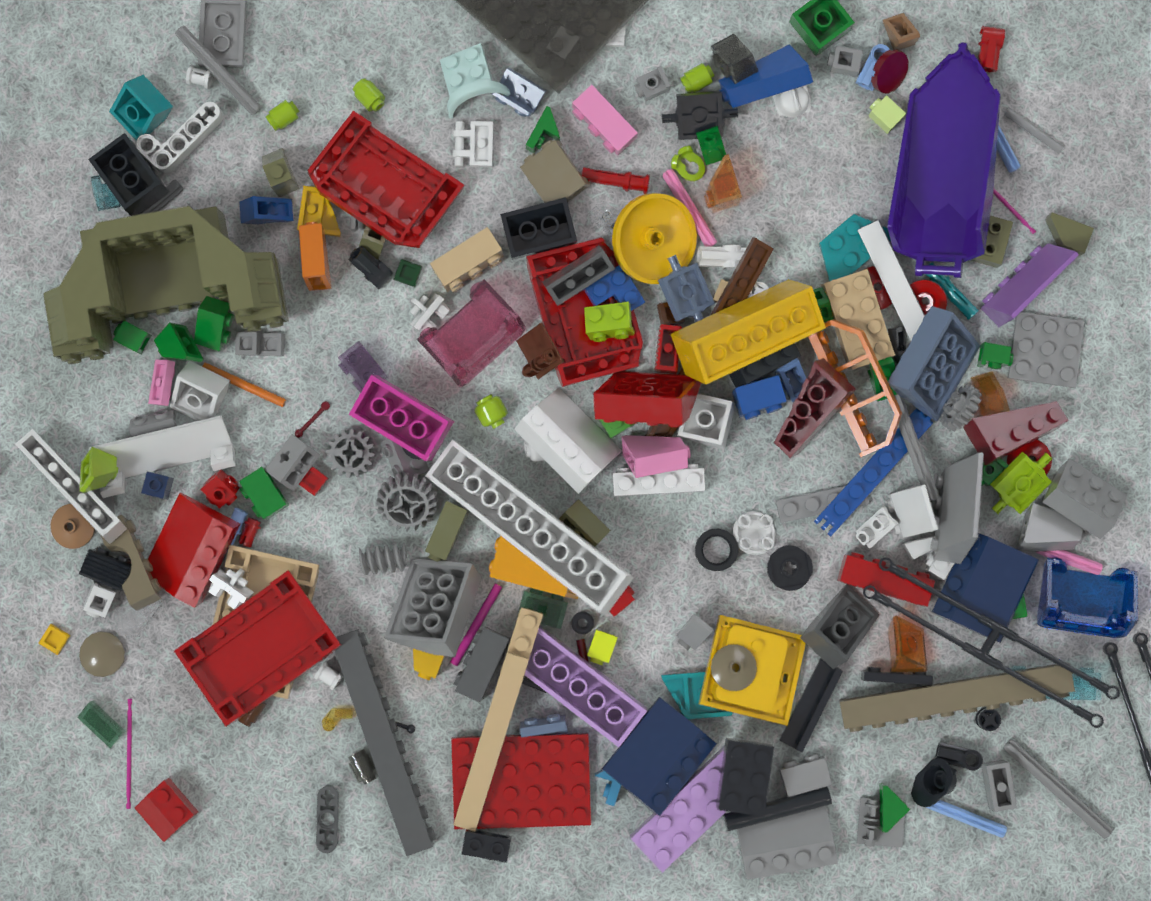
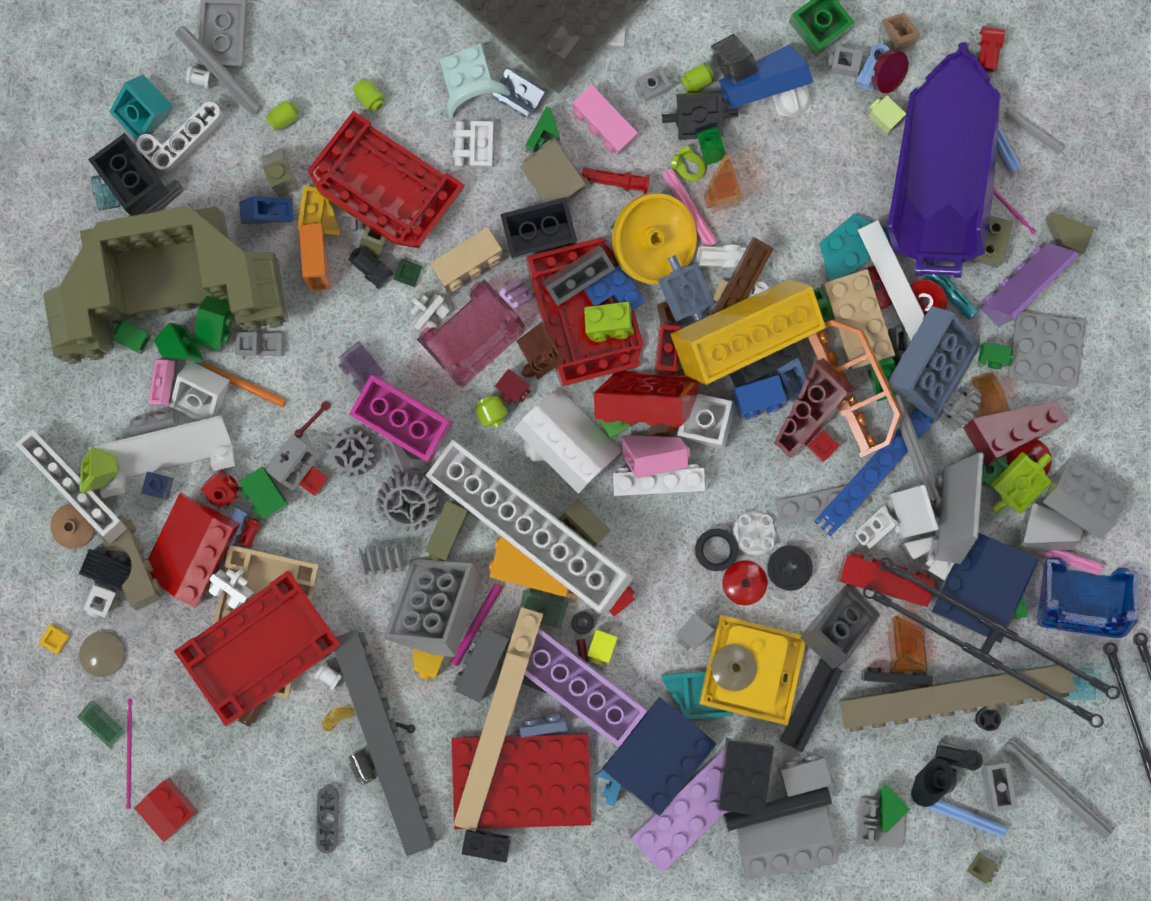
none -> dark red brick [495,368,531,404]
none -> lavender tile [499,280,535,310]
none -> red dish [722,560,767,606]
none -> red plate [807,430,839,462]
none -> olive tile [967,852,999,884]

